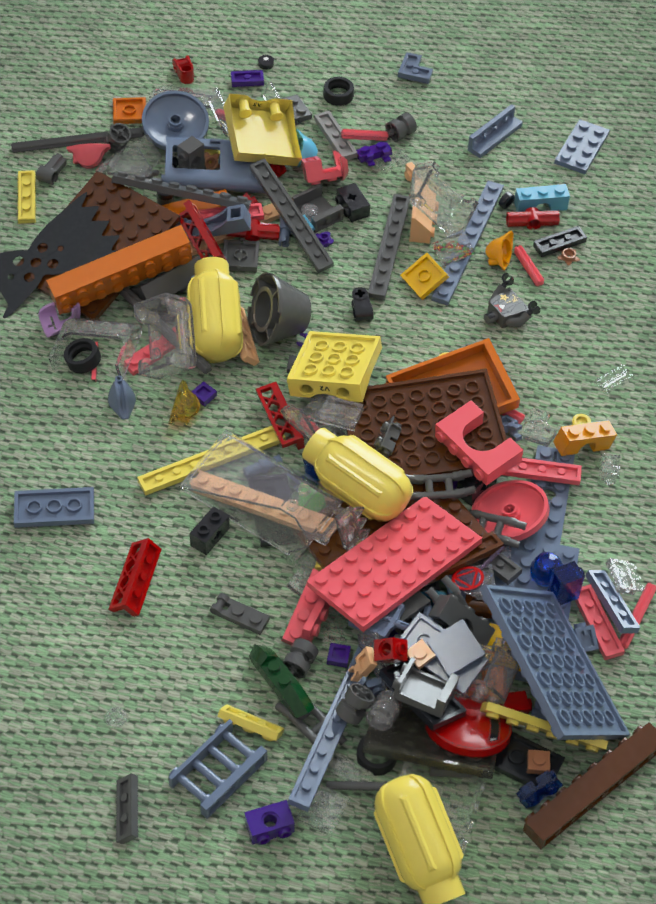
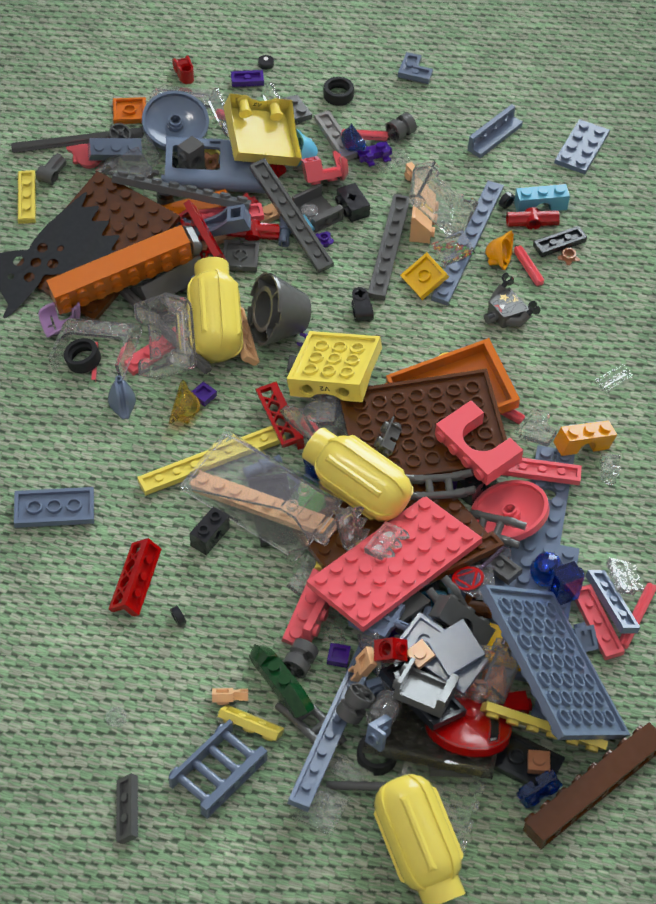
dark grey plate [210,593,270,635] -> none
dark purple brick [244,800,295,845] -> none
clear plate [318,395,364,431] -> none
sand blue plate [501,415,522,441] -> none
light yellow tile [571,414,591,425] -> none
none -> sand blue arch [88,138,142,161]
none -> black tile [170,605,187,627]
none -> dark grey plate [182,225,203,256]
none -> light nougat plate [212,688,248,705]
none -> clear blue helmet [341,123,366,152]
none -> clear plate [364,521,410,561]
none -> sand blue bracket [365,714,392,752]

